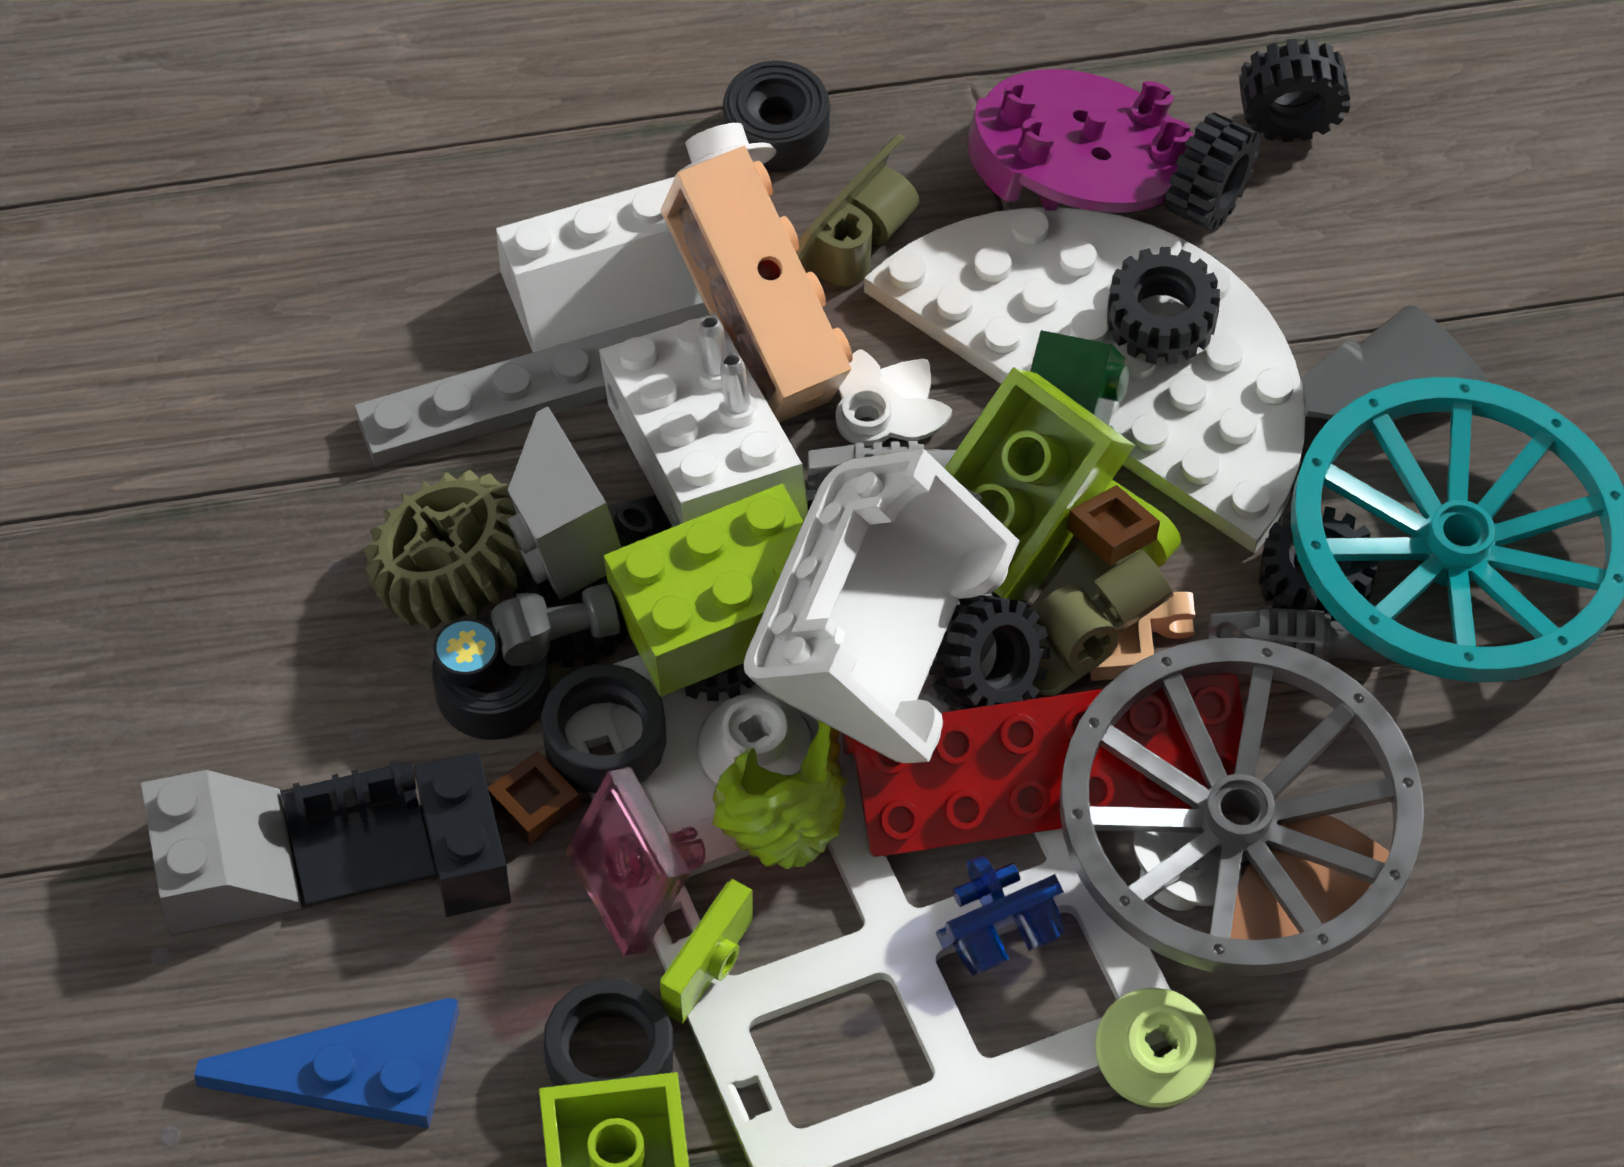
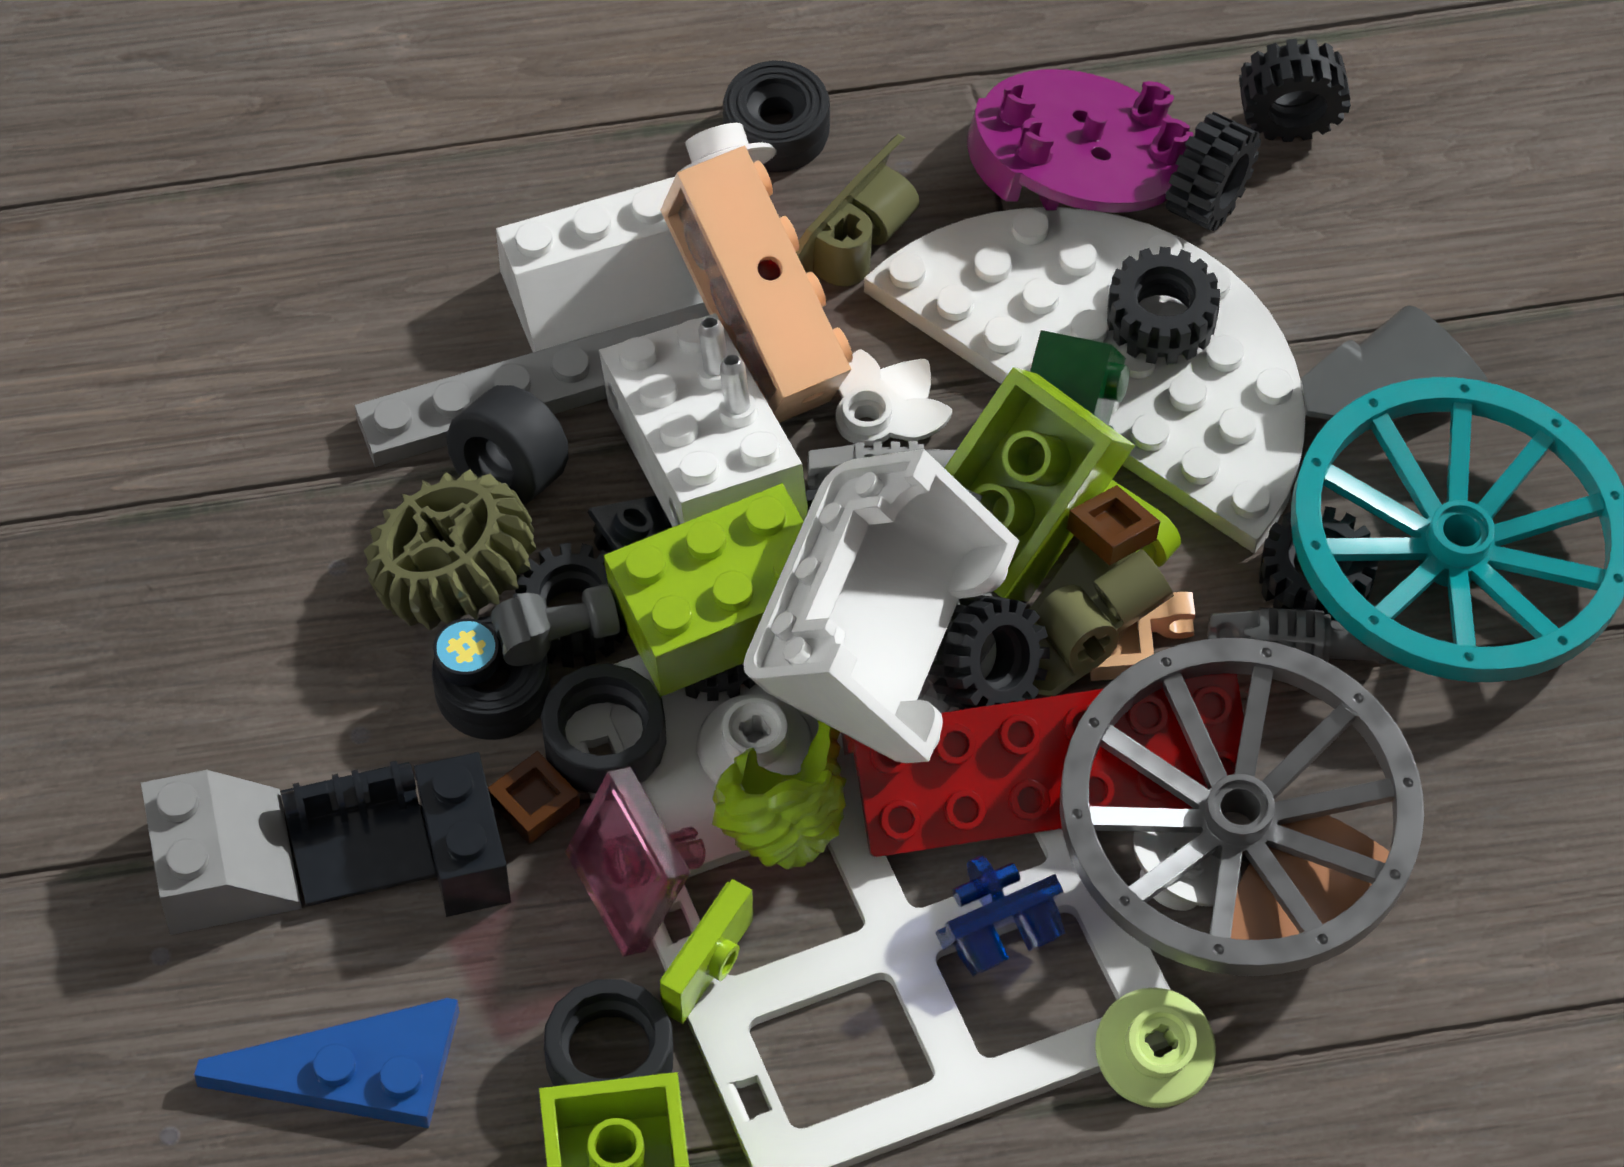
light grey slope [507,406,622,600] -> none
none -> black tyre [446,385,569,505]

